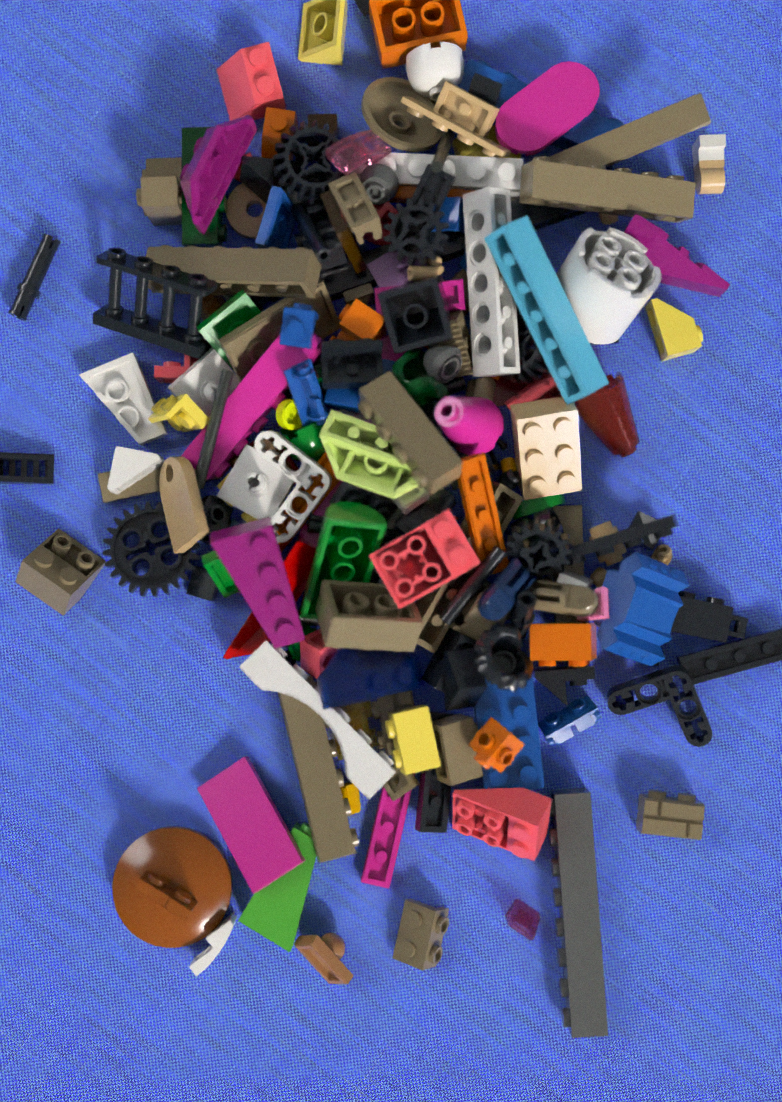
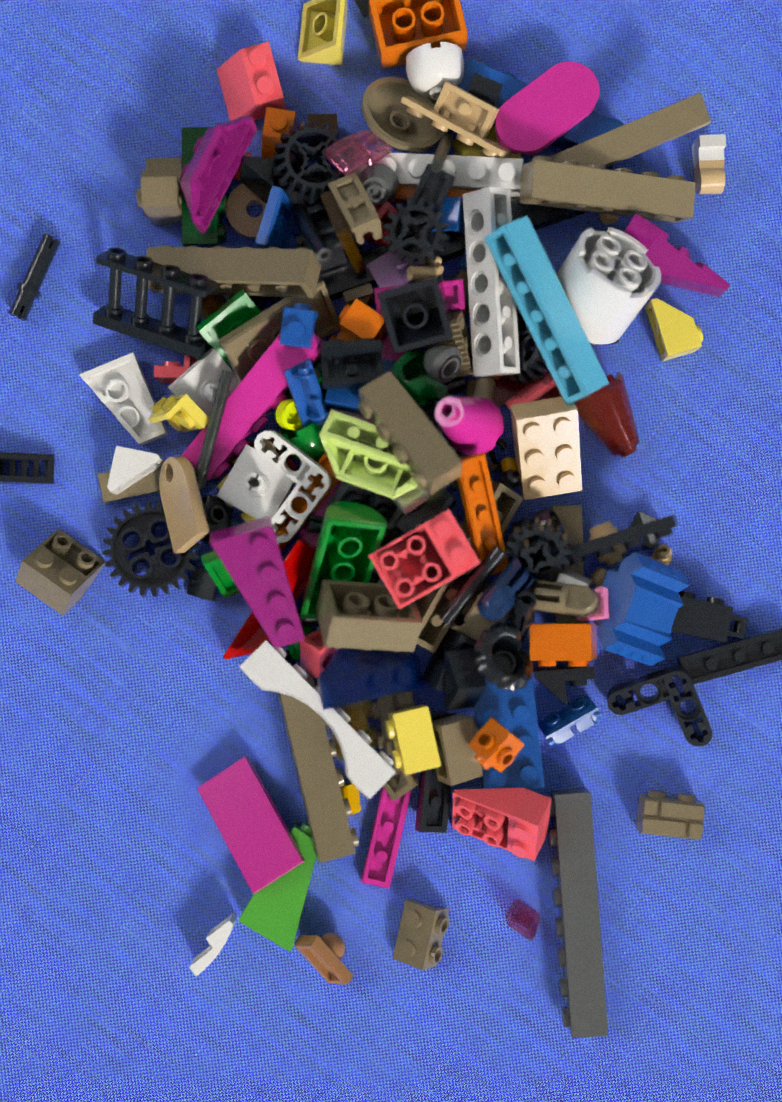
dark orange bracket [112,826,232,948] -> none
green beam [513,494,566,520] -> none

